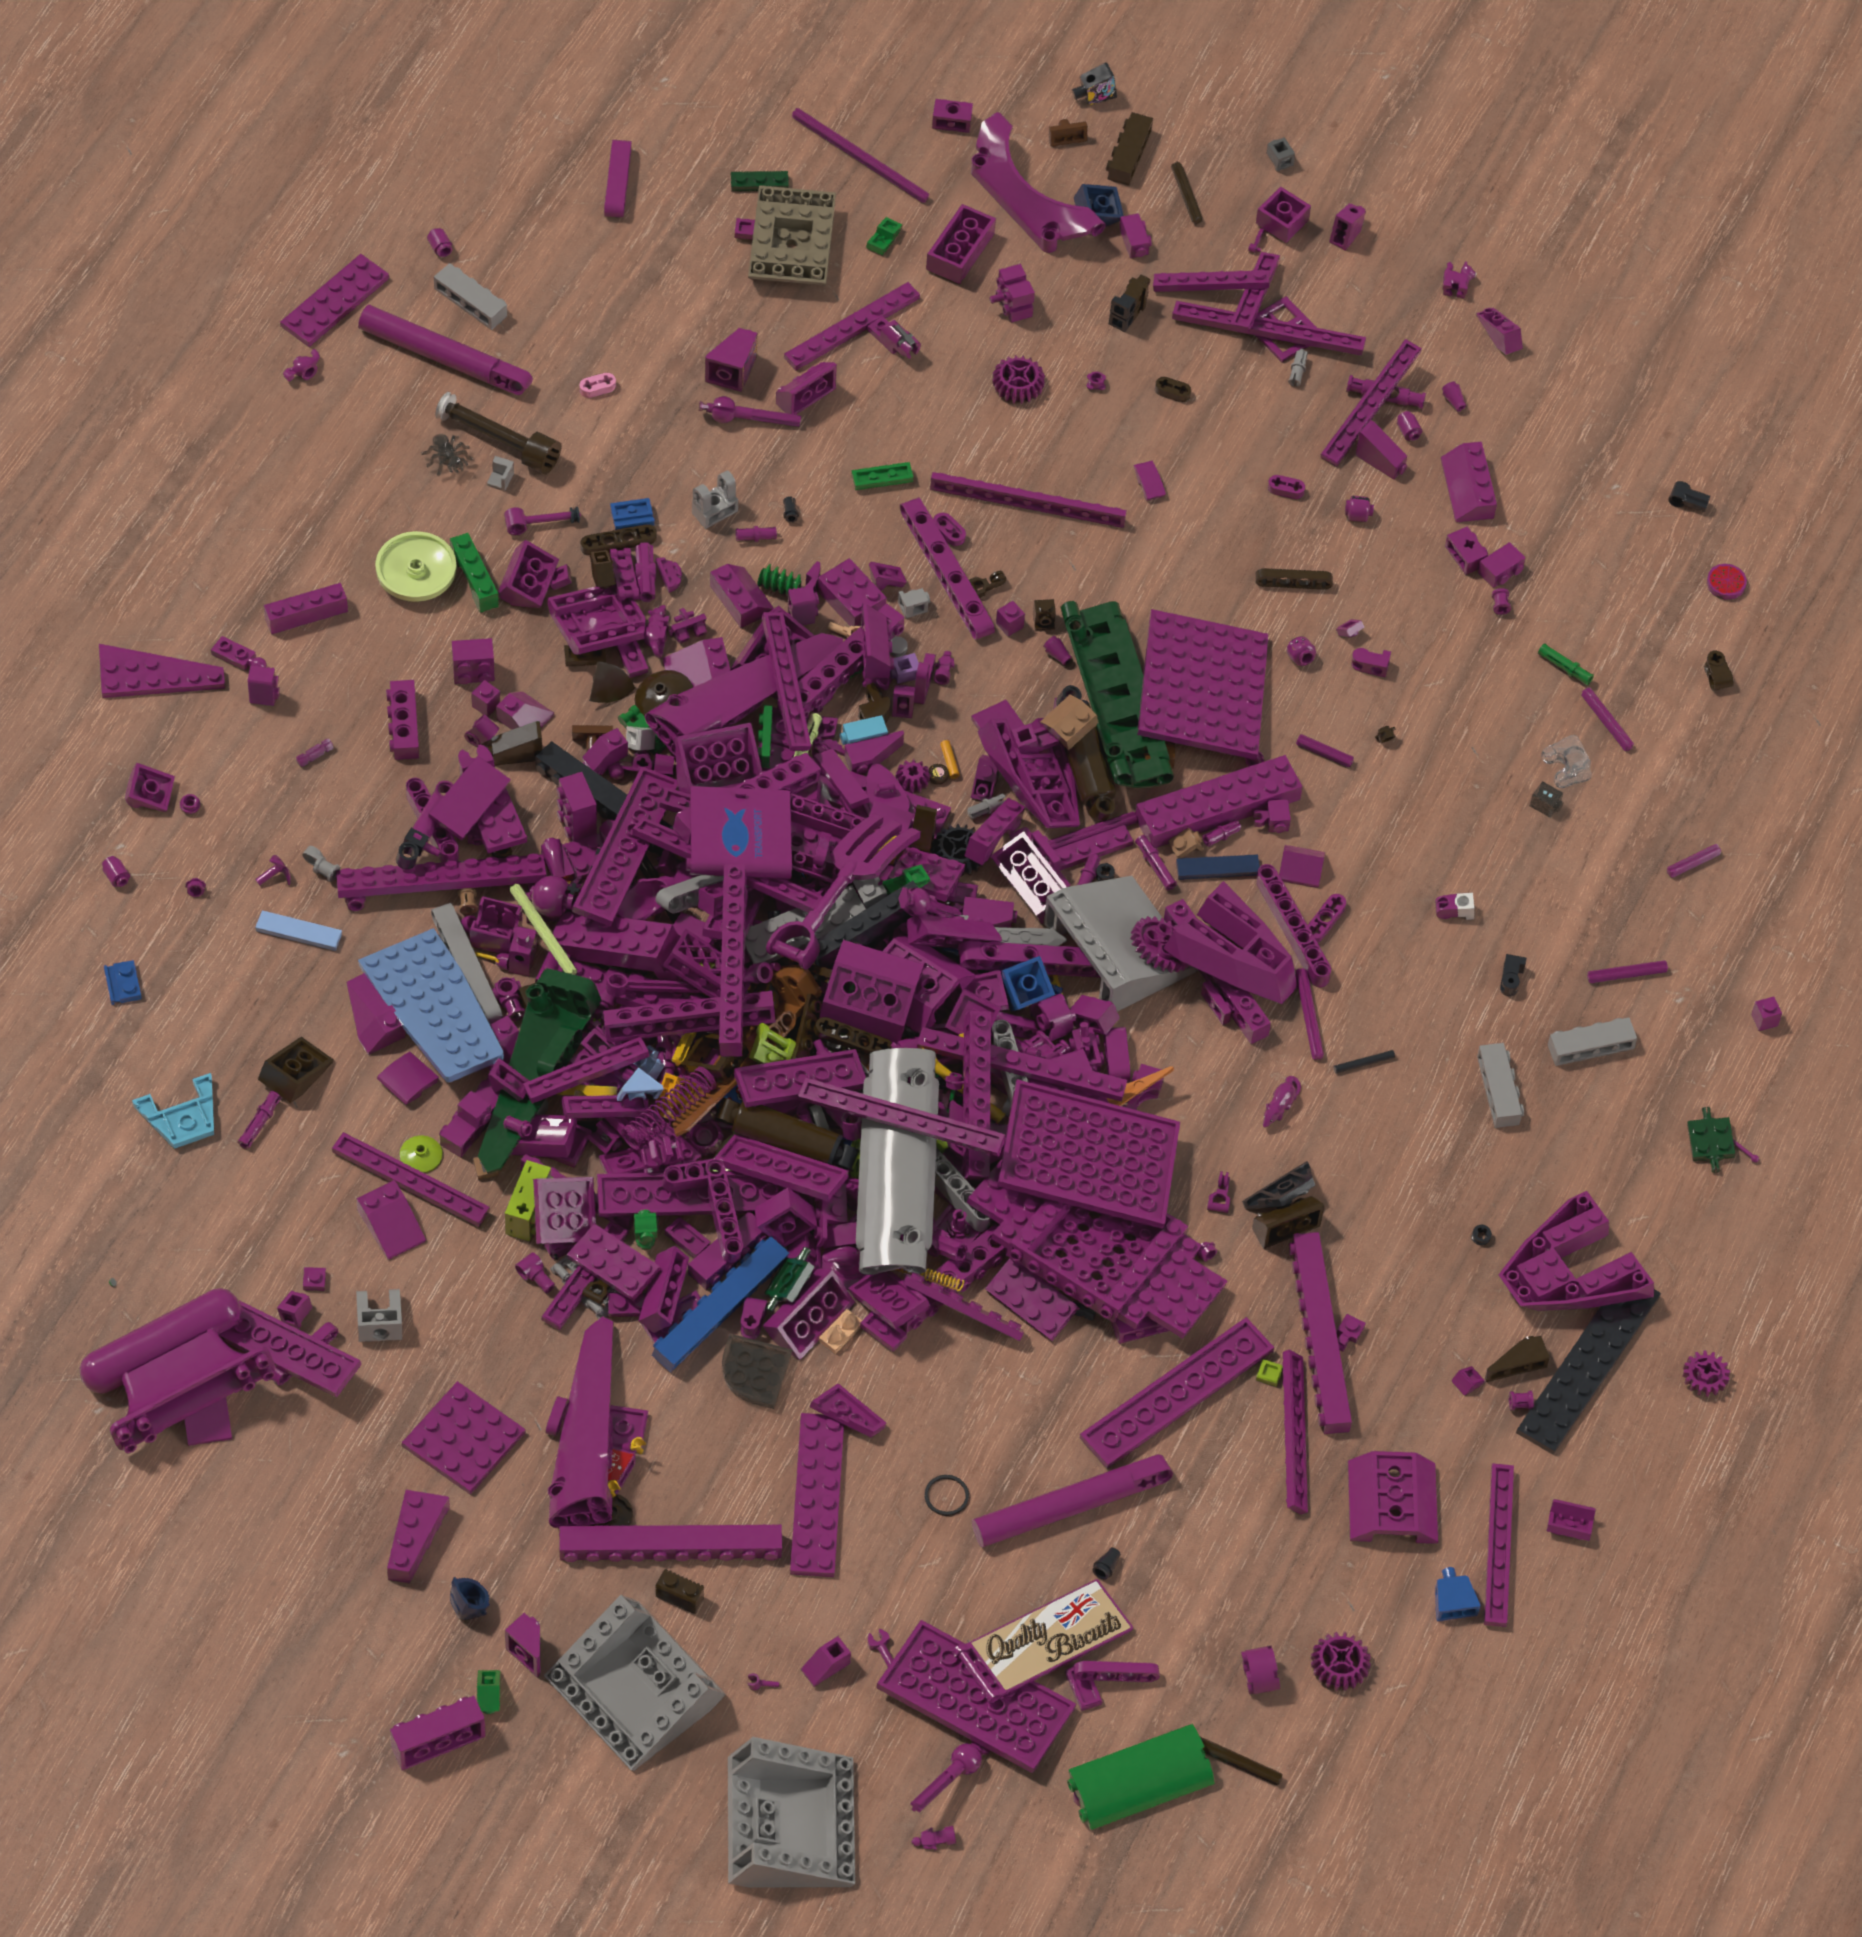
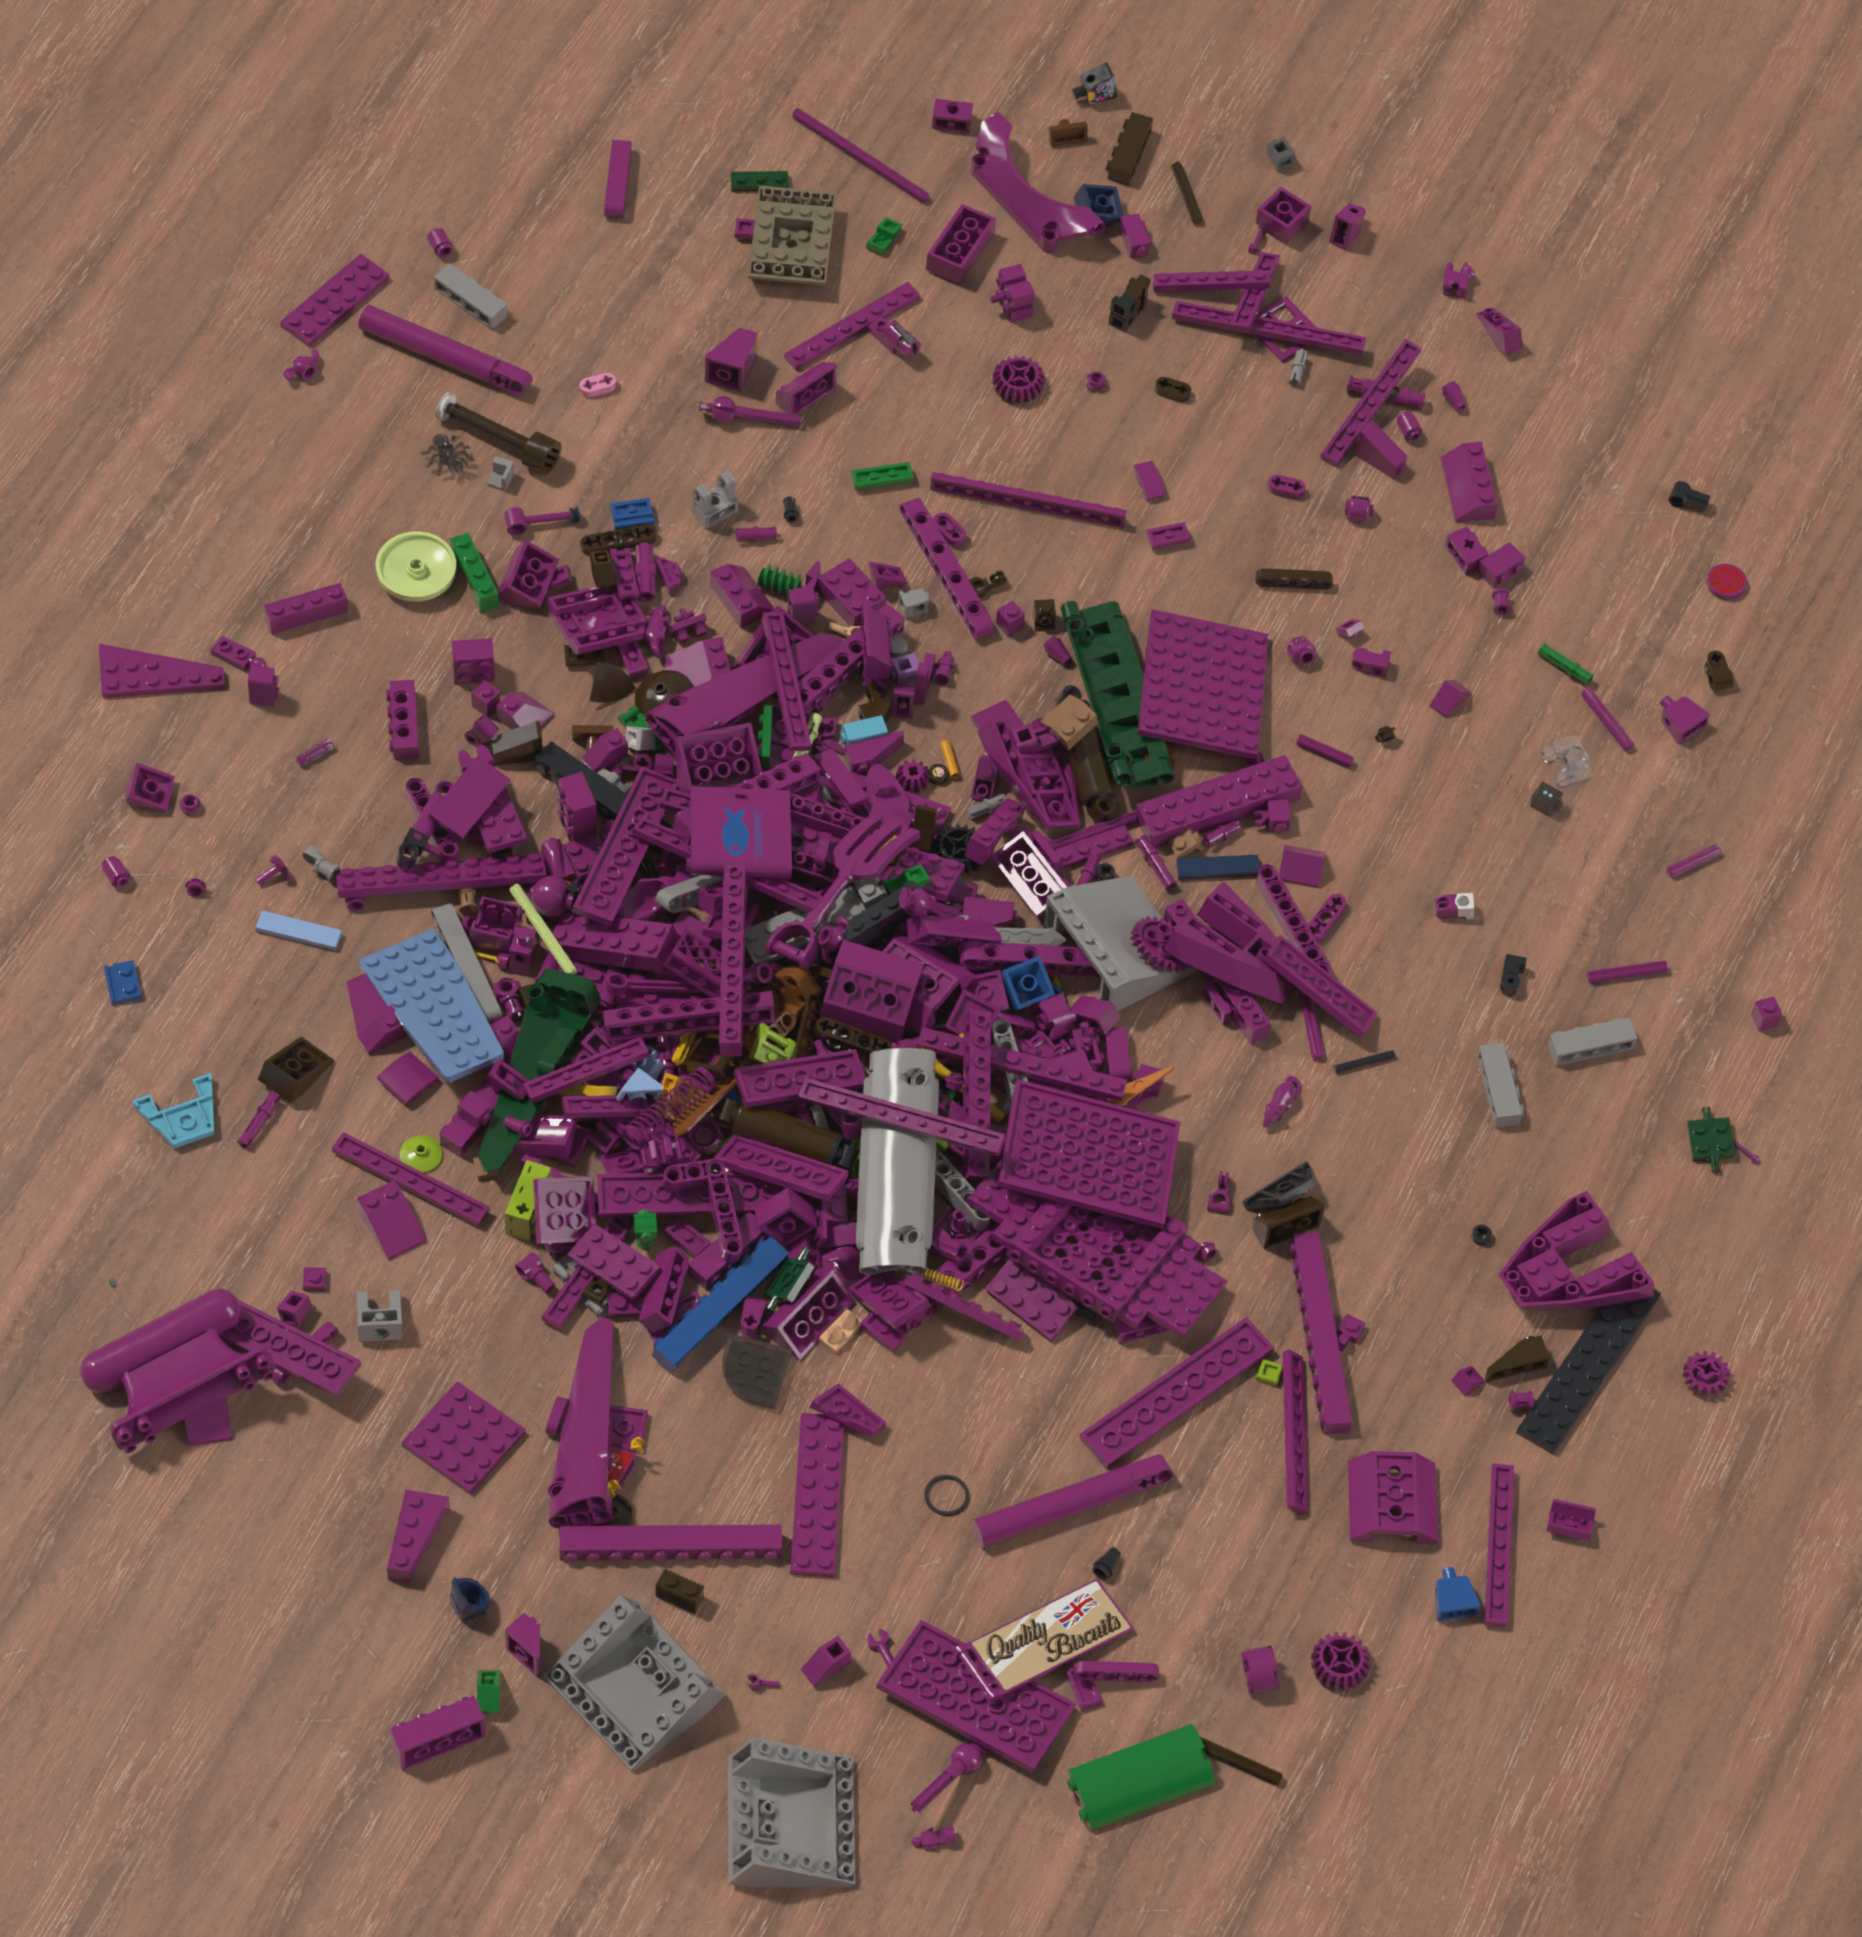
none -> light grey piece [598,767,631,795]
none -> magenta piece [818,916,850,964]
none -> magenta plate [1146,522,1190,550]
none -> magenta plate [1263,935,1377,1038]
none -> magenta slope [1430,680,1471,718]
none -> magenta torso [1660,696,1710,744]

